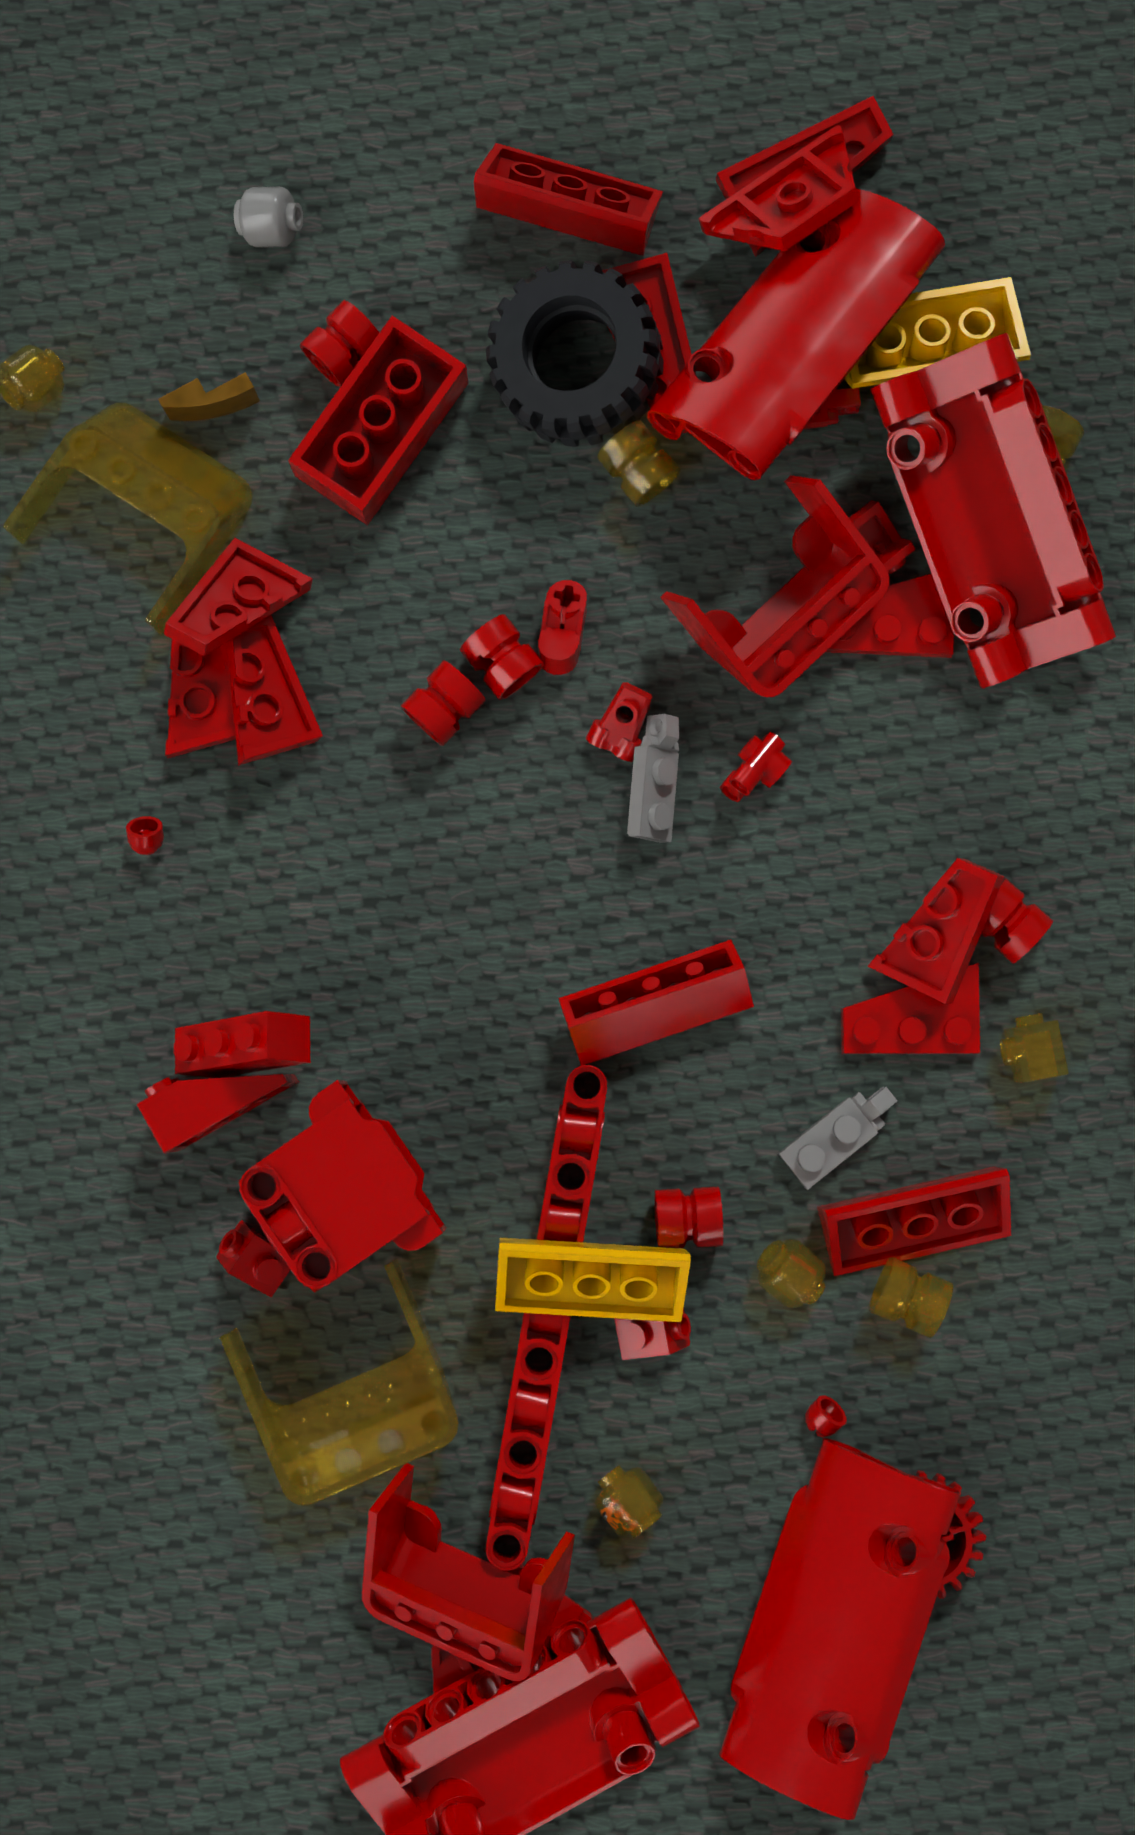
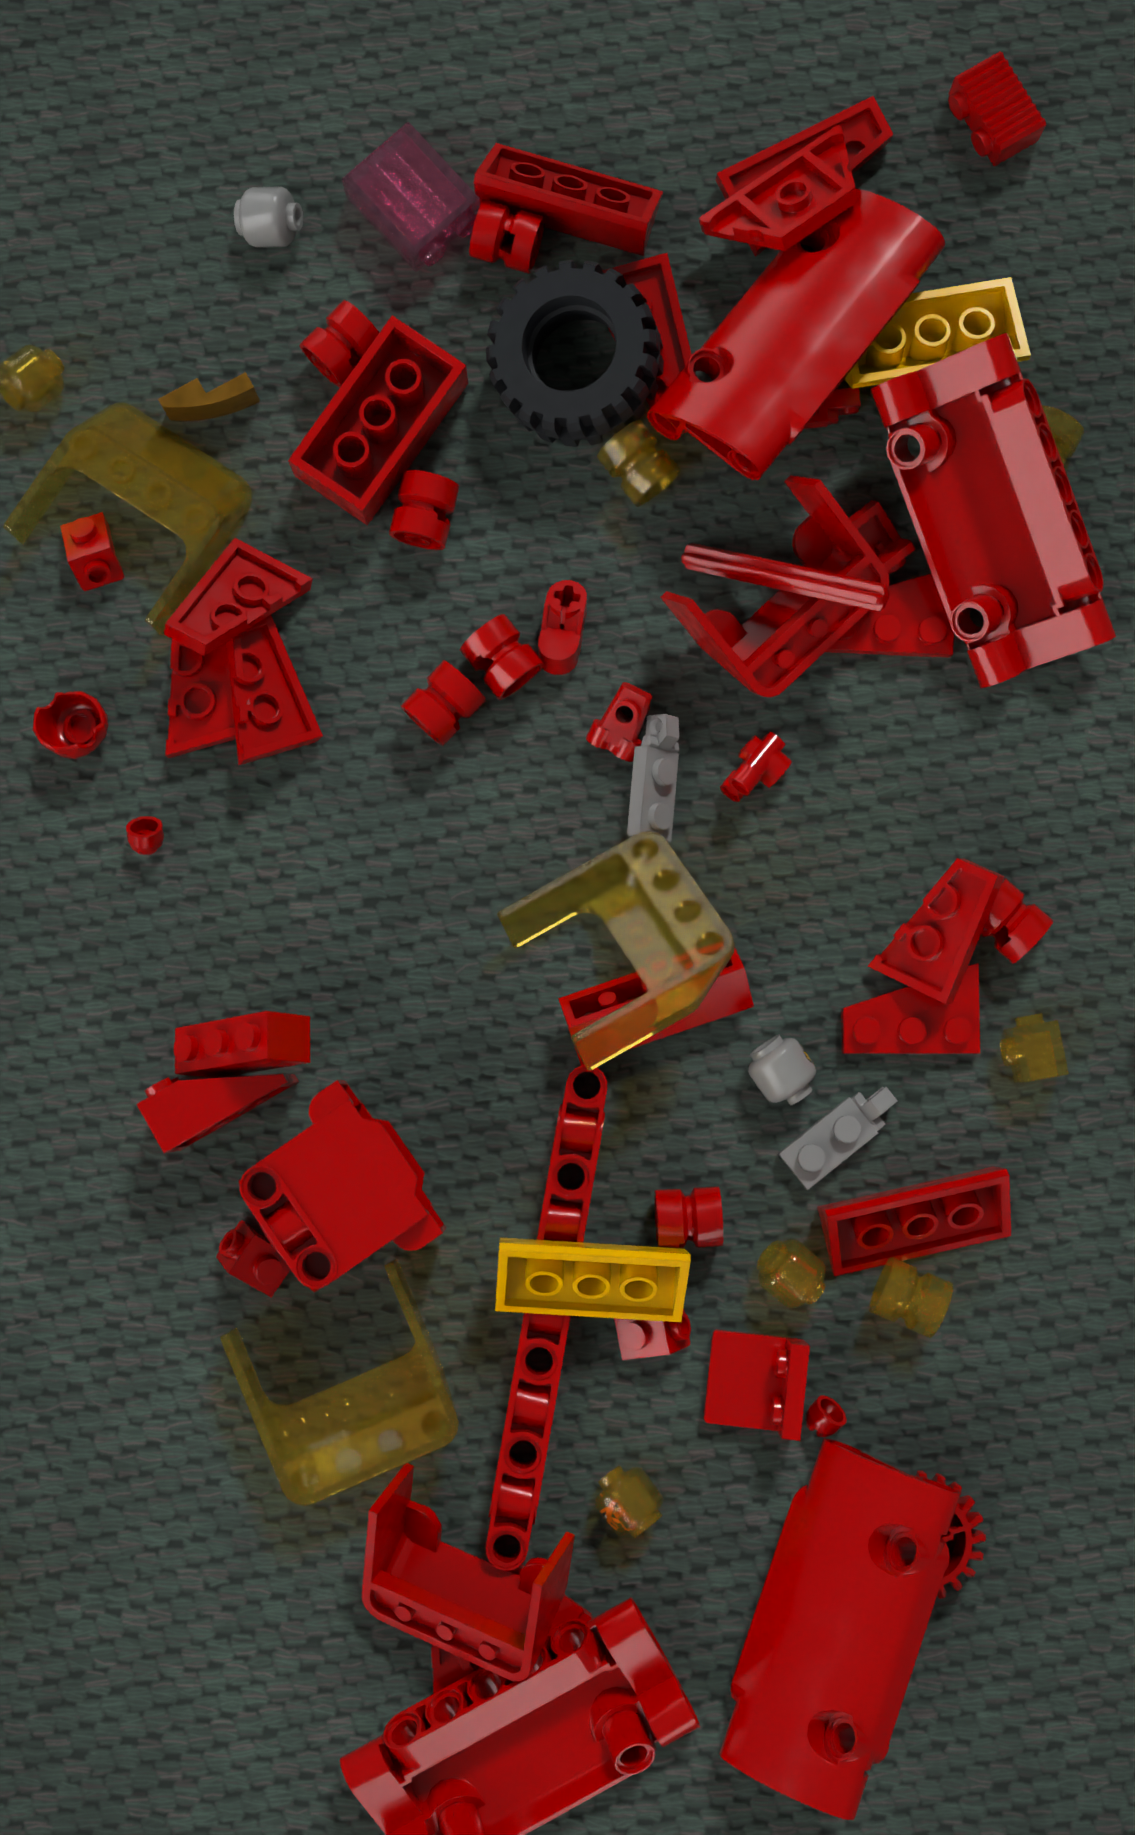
none -> red hair [33,691,109,759]
none -> red bracket [60,512,124,591]
none -> clear pink brick [342,122,480,272]
none -> red wheel [389,470,460,550]
none -> red wheel [469,199,545,274]
none -> clear yellow windscreen [497,831,735,1071]
none -> red axle [681,543,890,611]
none -> red bracket [703,1329,810,1441]
none -> light grey head [748,1034,816,1105]
none -> red brick [948,51,1046,166]

